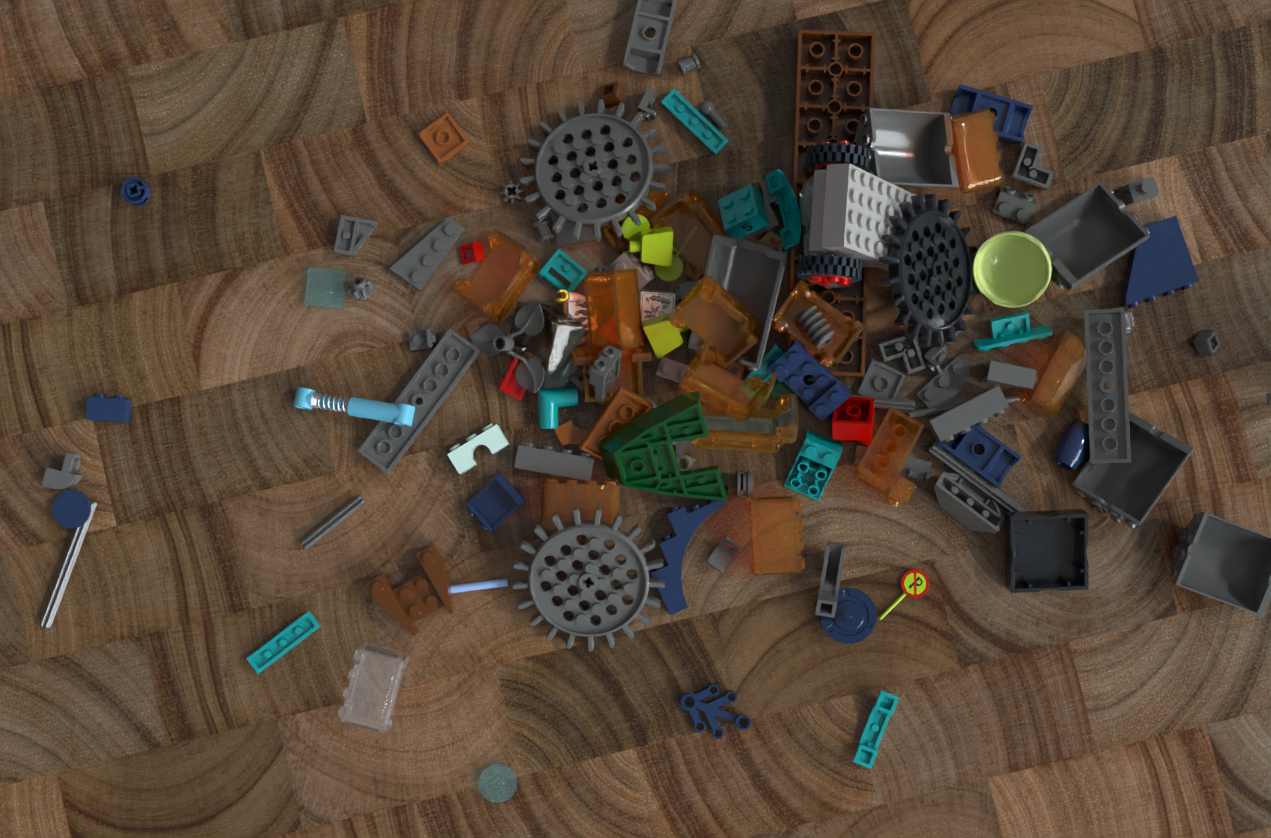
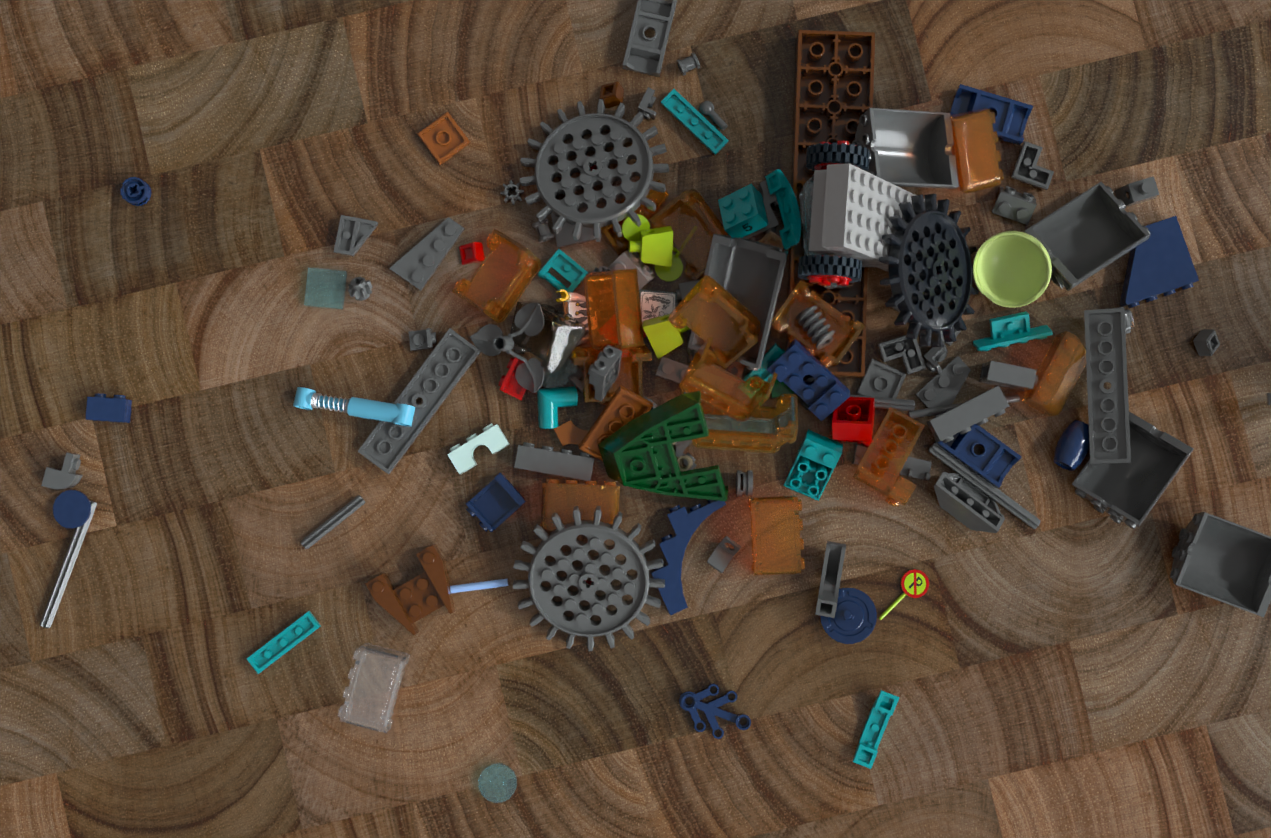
black tile [1005,509,1089,593] -> none

